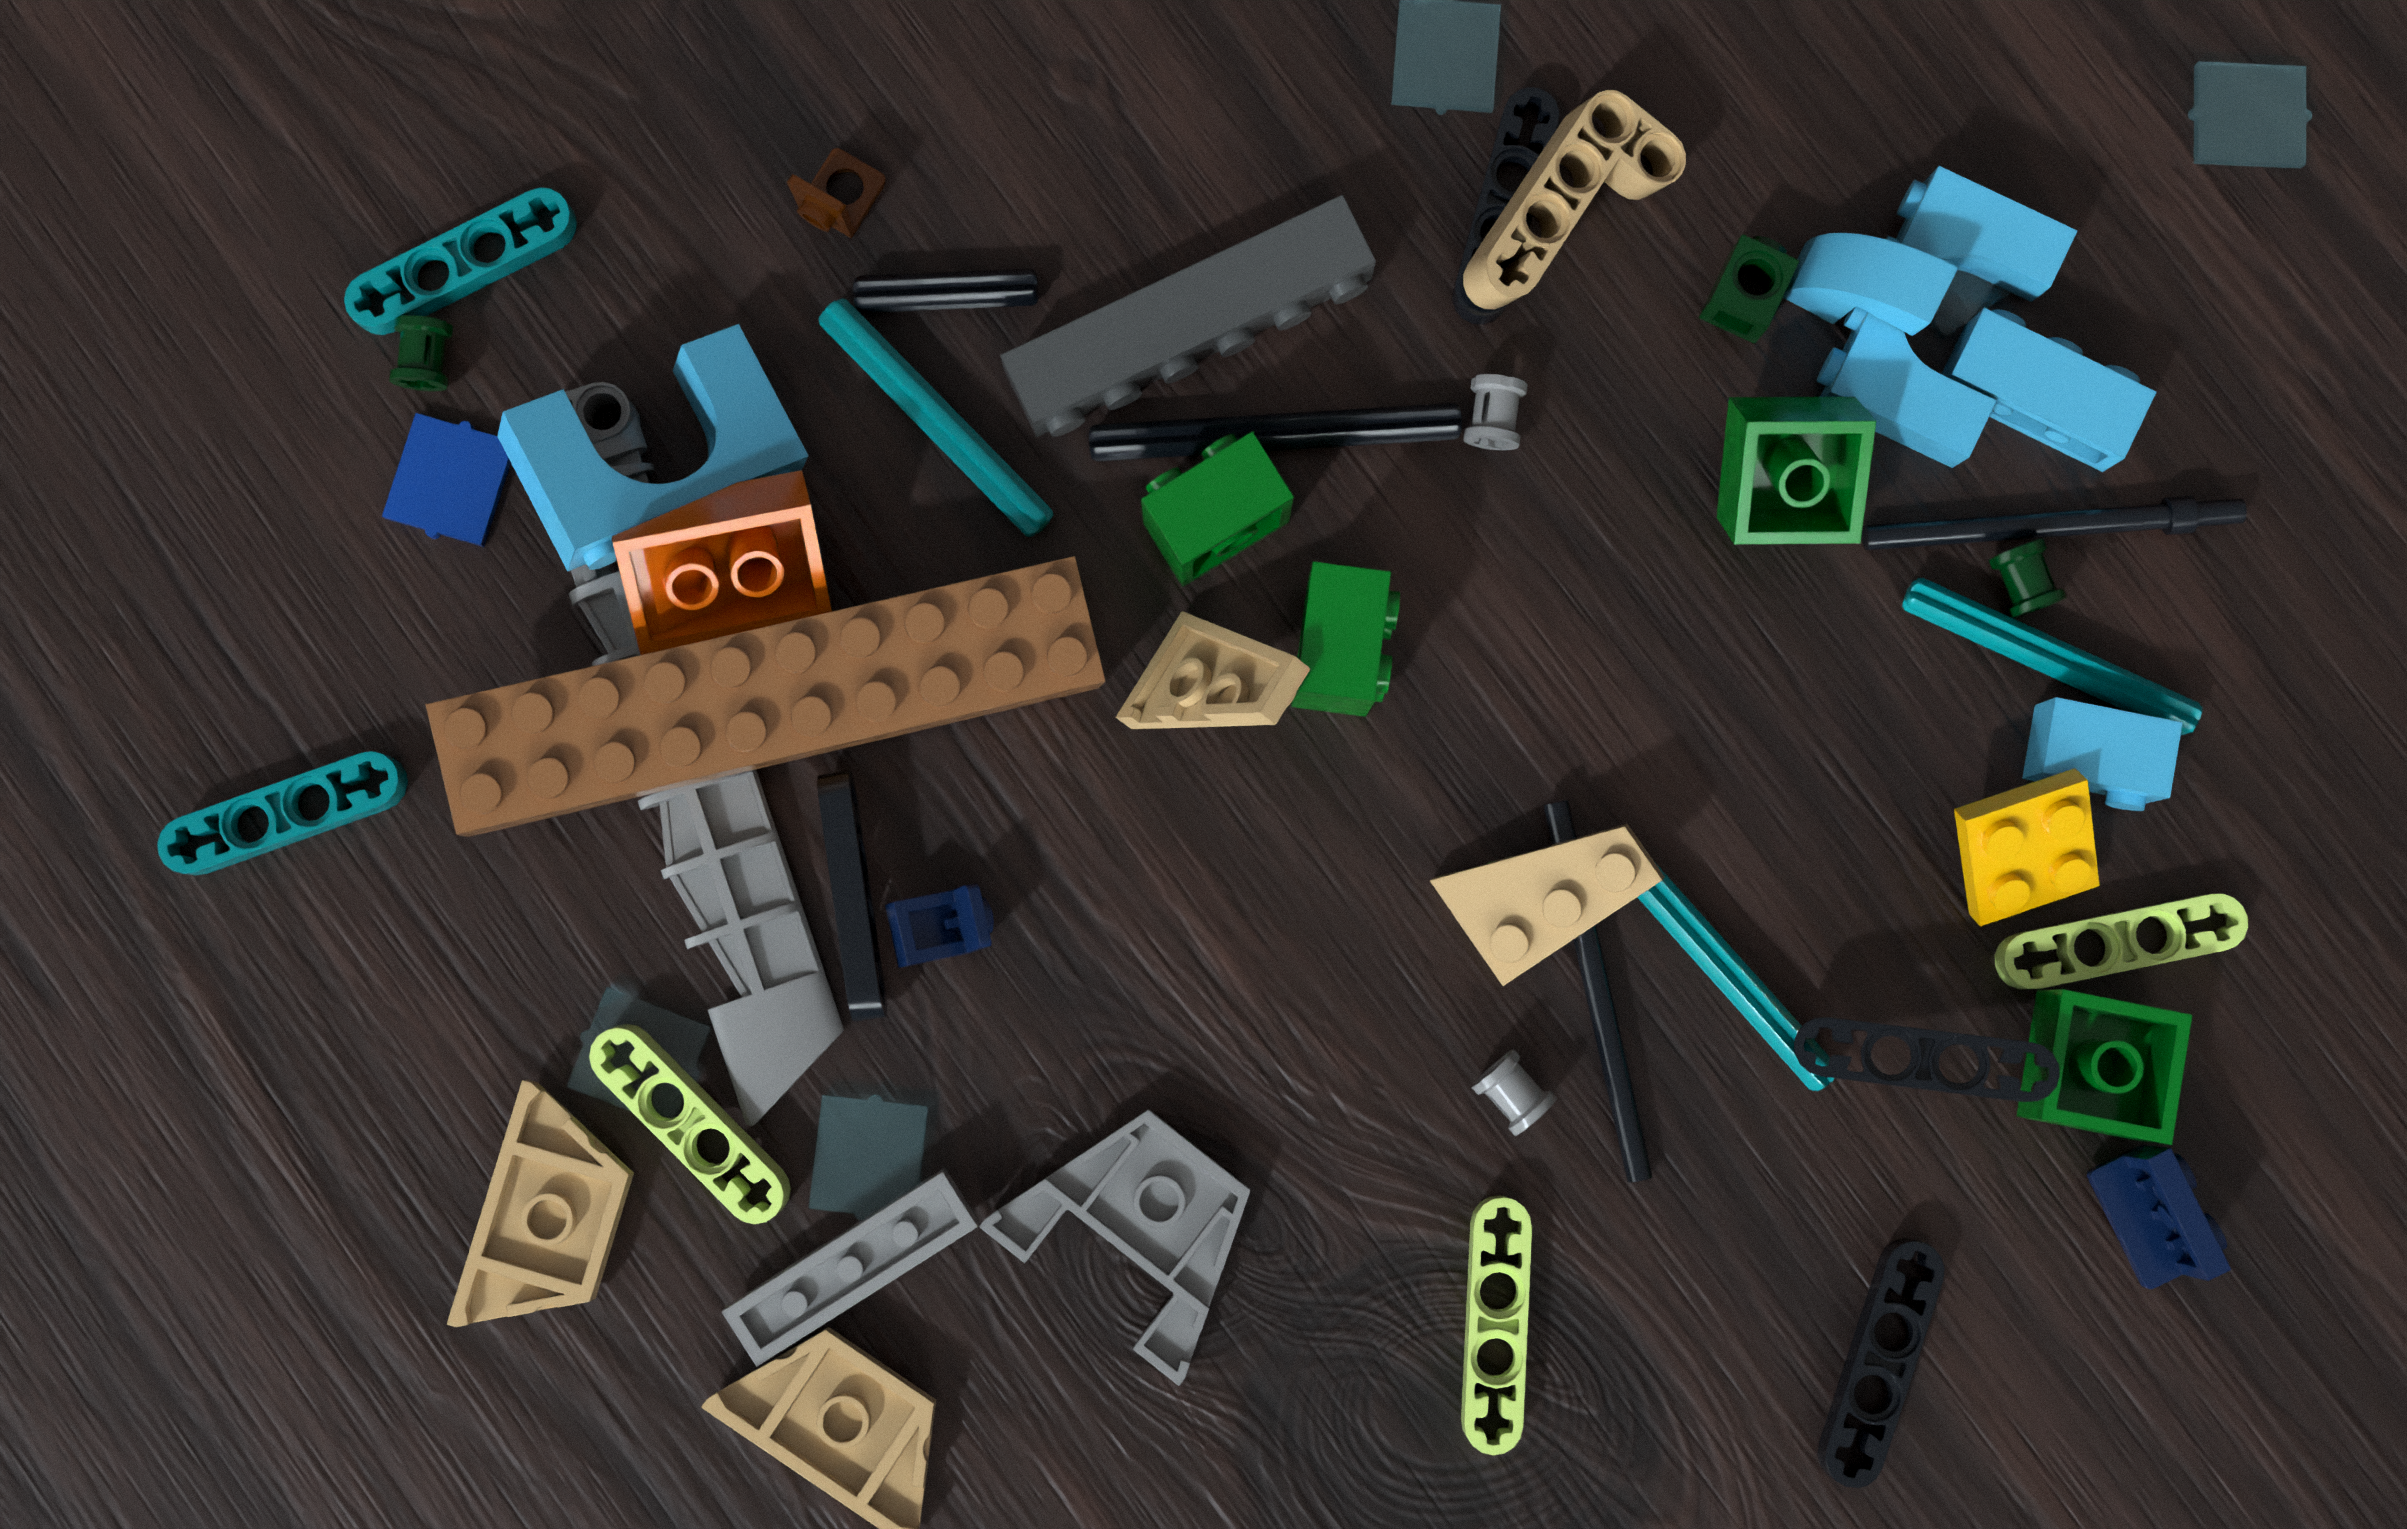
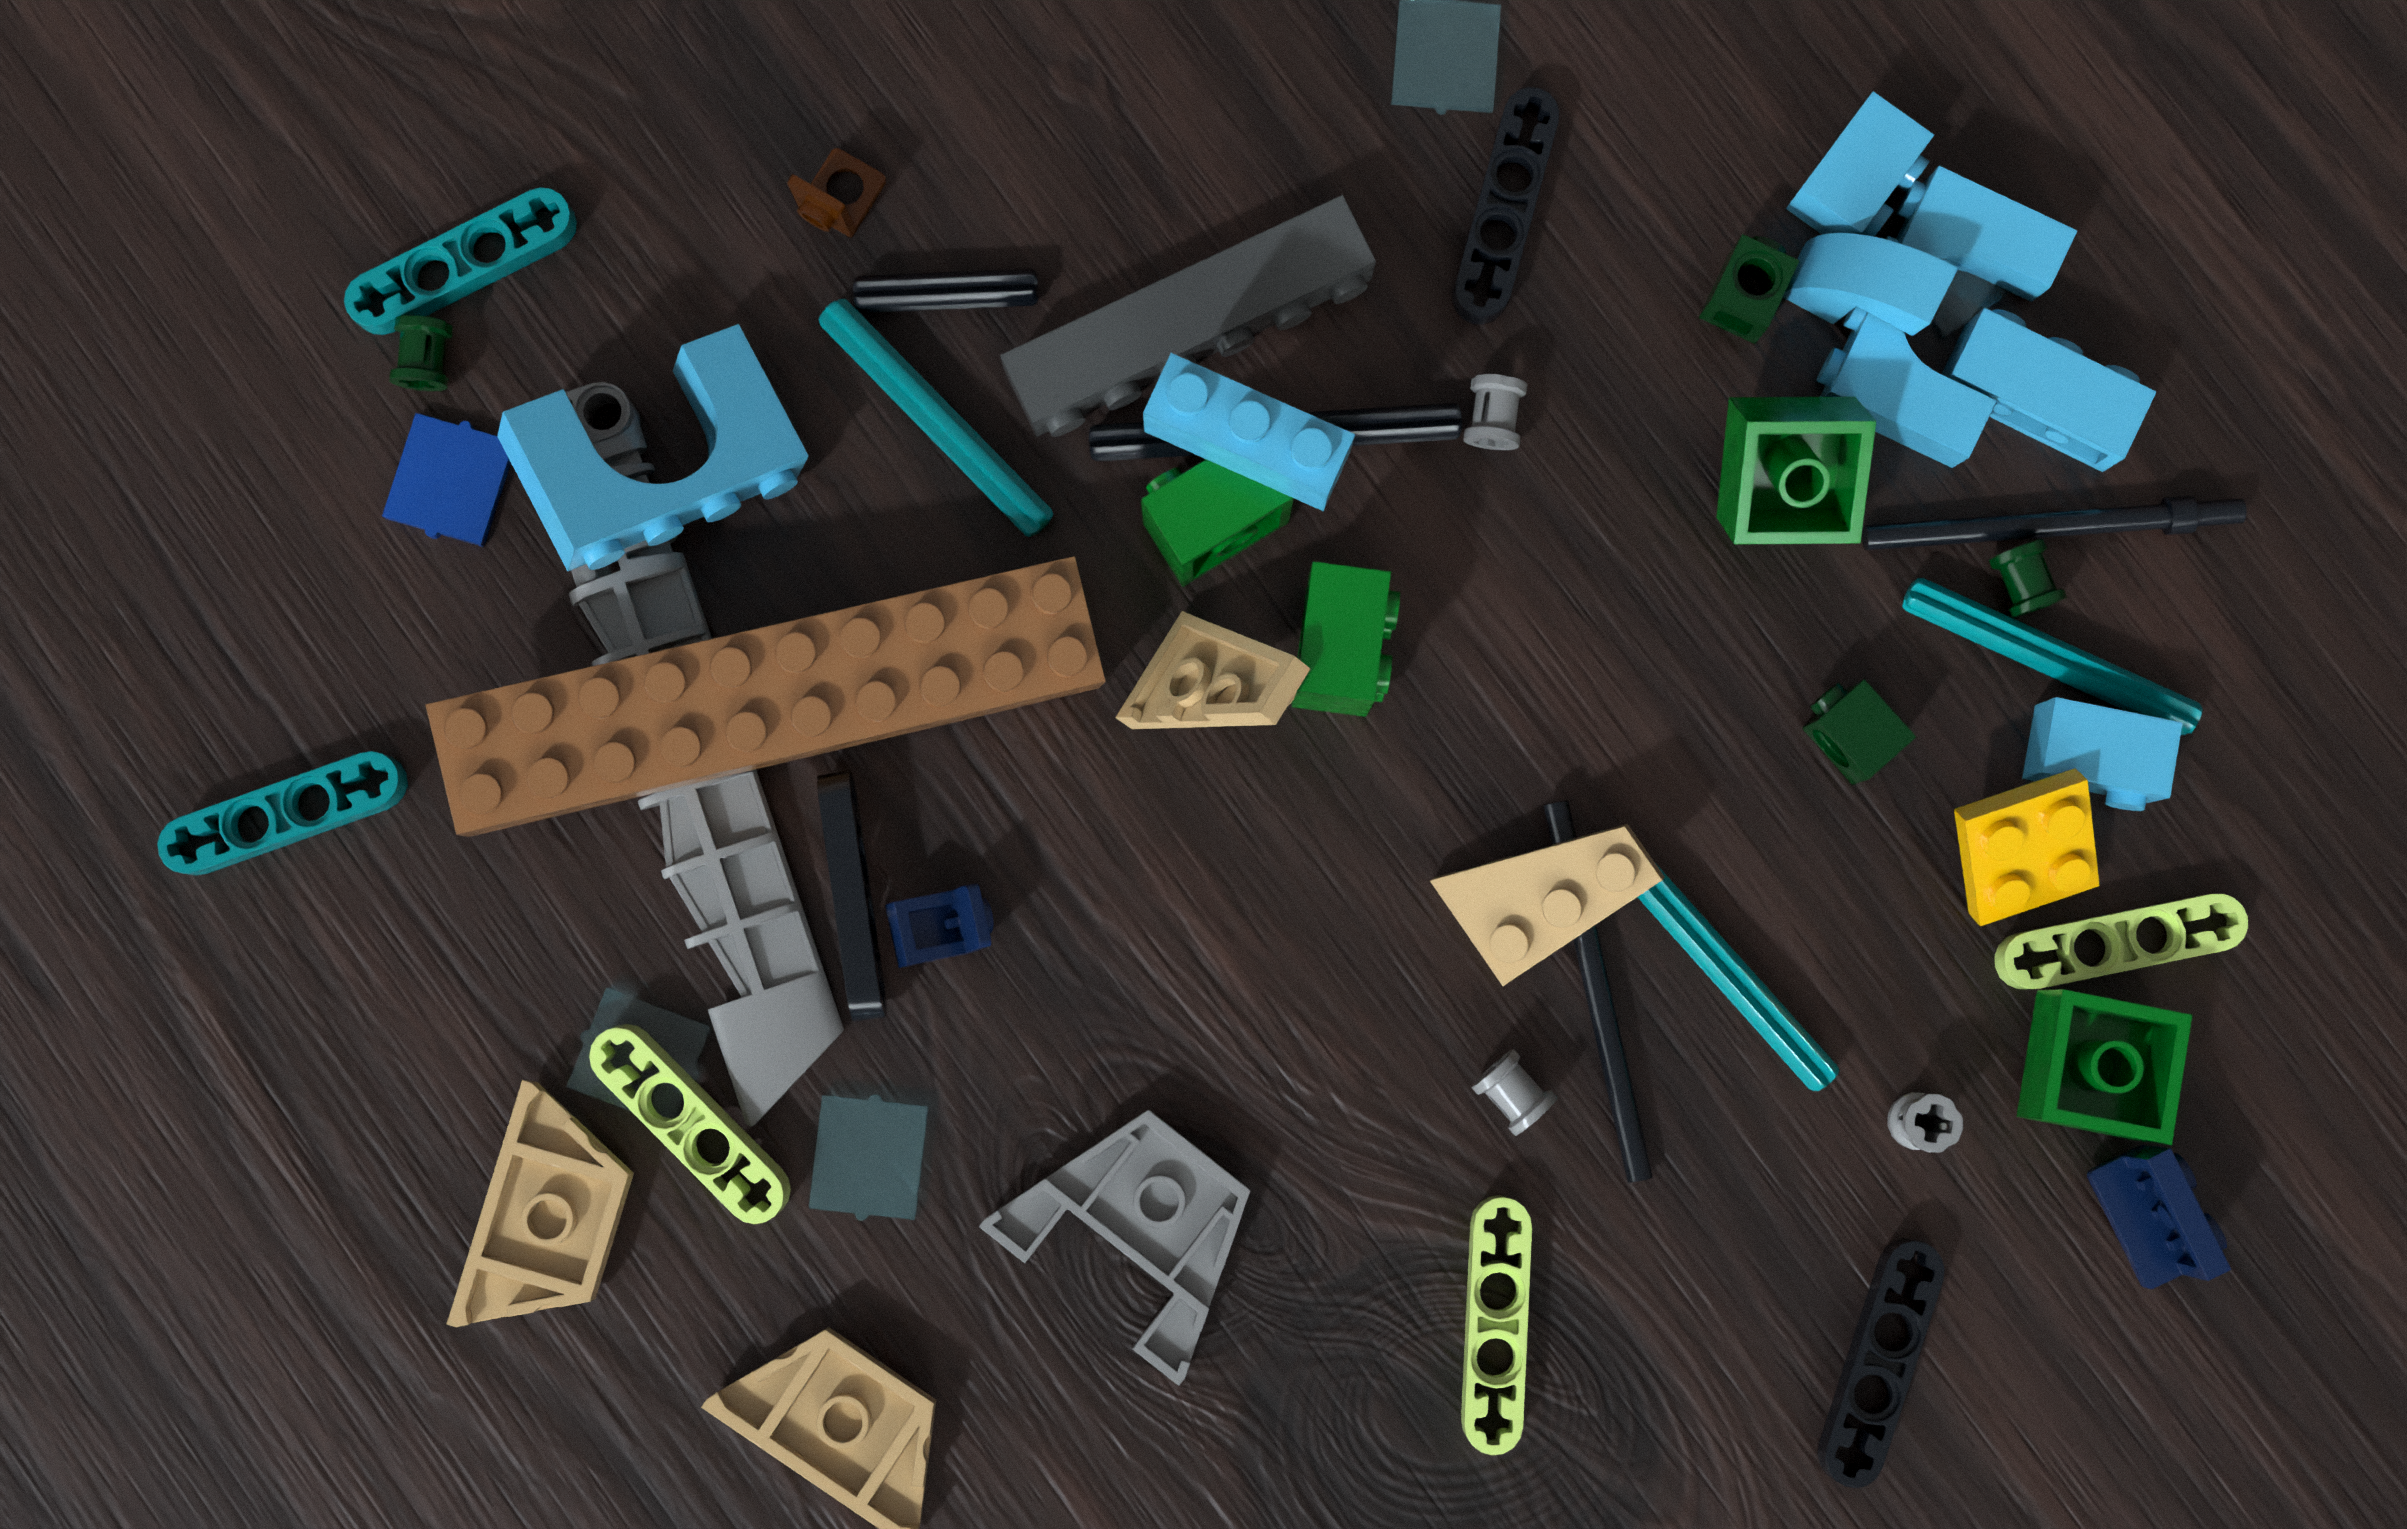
orange slope [612,470,832,655] -> none
light grey plate [722,1167,980,1367] -> none
tan beam [1463,90,1686,310] -> none
black beam [1794,1017,2060,1102] -> none
clear light blue piece [2188,61,2312,169] -> none
none -> medium azure brick [1143,353,1355,511]
none -> medium azure brick [1786,91,1934,237]
none -> dark green brick [1802,679,1916,785]
none -> light grey bush [1887,1092,1963,1153]

